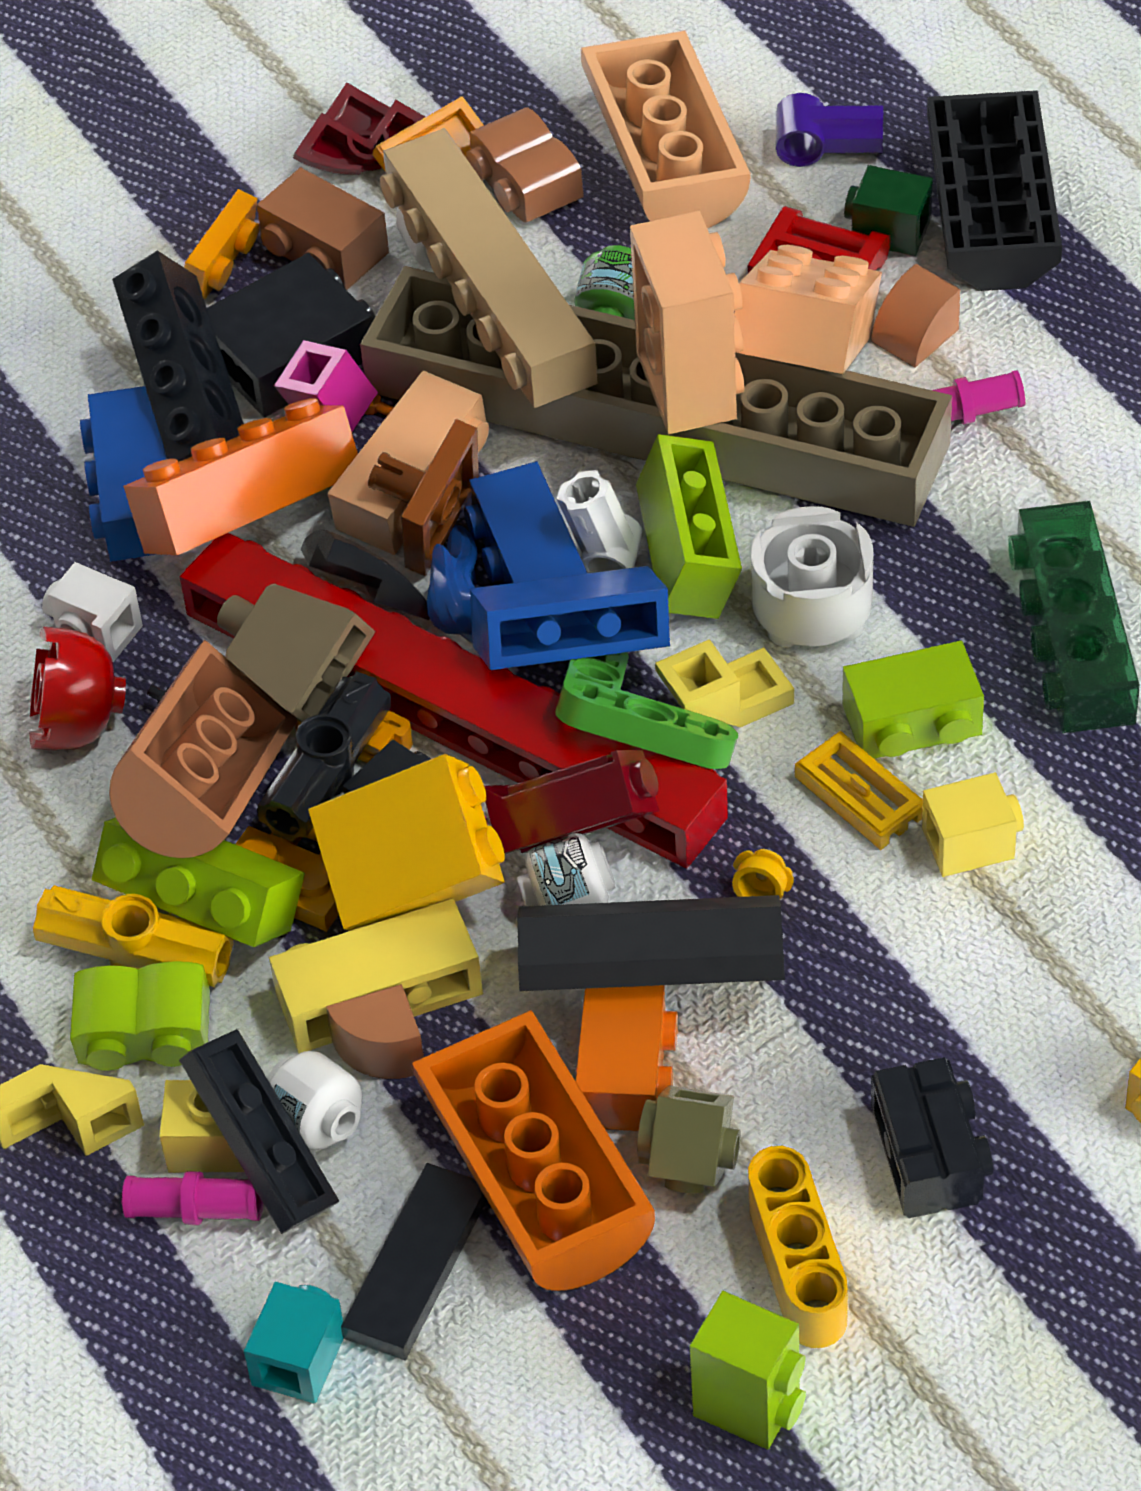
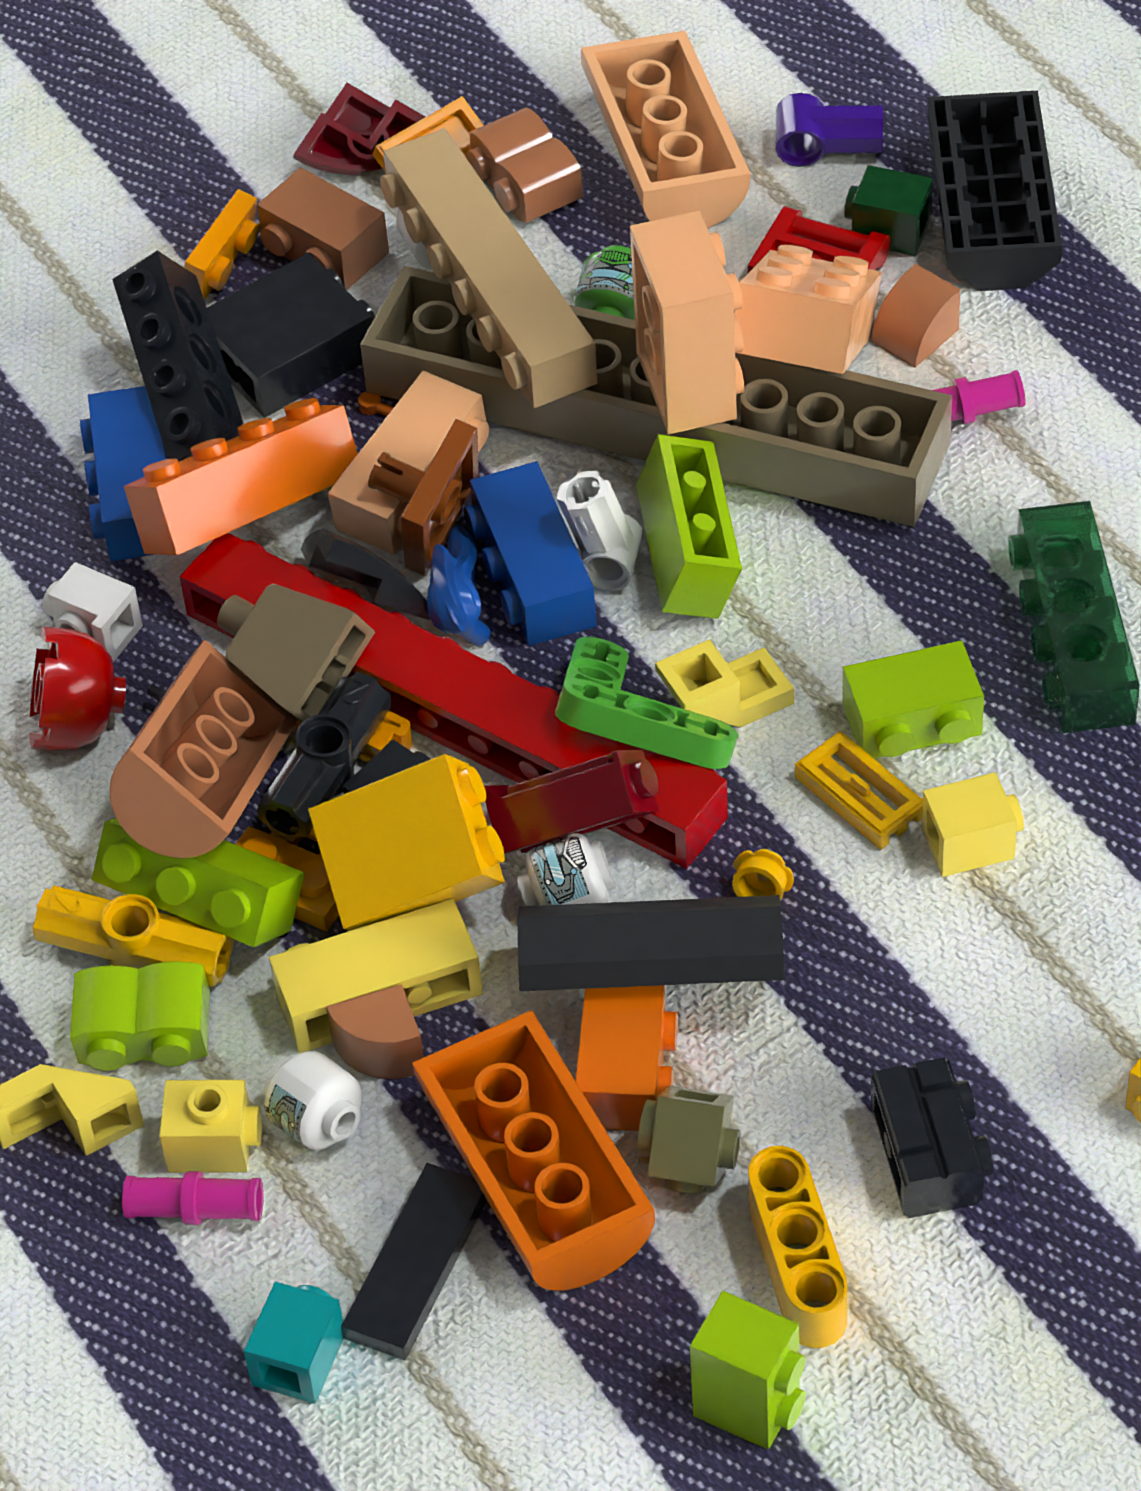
black tile [179,1028,340,1234] -> none
dark pink brick [274,340,378,432] -> none
blue brick [470,566,670,670] -> none
white brick [751,506,873,647] -> none

